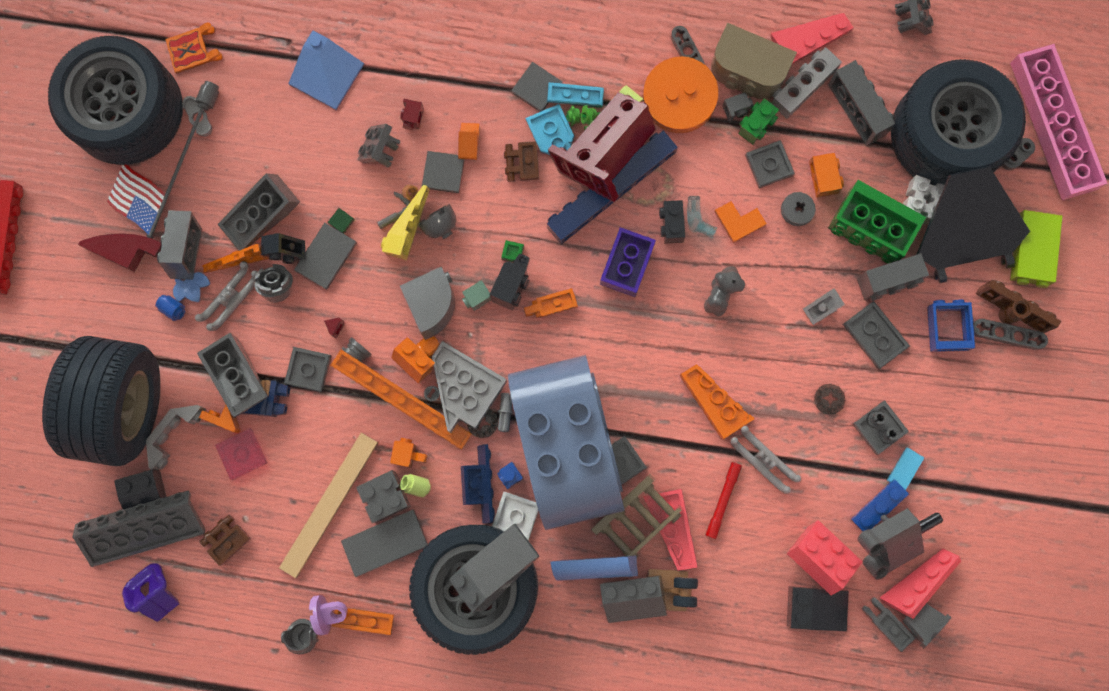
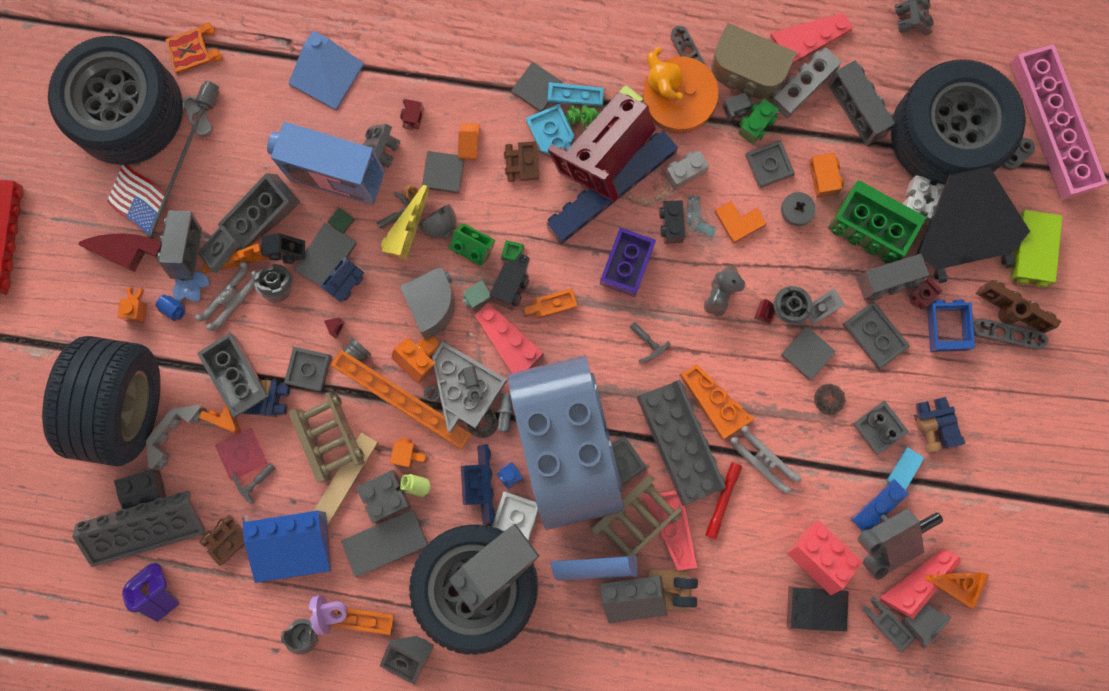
none -> orange brick [117,287,147,323]
none -> dark grey tile [198,225,241,274]
none -> dark grey piece [232,463,275,505]
none -> blue slope [243,510,331,583]
none -> medium blue brick [267,122,385,206]
none -> dark tan fence [288,392,365,483]
none -> dark blue brick [320,257,364,302]
none -> dark grey slope [380,636,434,685]
none -> green brick [449,223,496,266]
none -> dark grey bar [462,366,483,402]
none -> coral wing [475,302,543,373]
none -> dark grey piece [630,322,671,363]
none -> dark grey bracket [637,380,726,506]
none -> light orange piece [647,47,683,101]
none -> light grey brick [665,150,709,191]
none -> dark red slope [754,299,775,324]
none -> dark grey cone [774,286,812,324]
none -> dark grey tile [781,326,836,380]
none -> dark red brick [908,277,943,309]
none -> dark blue hips [914,397,966,453]
none -> orange wing [925,572,989,610]

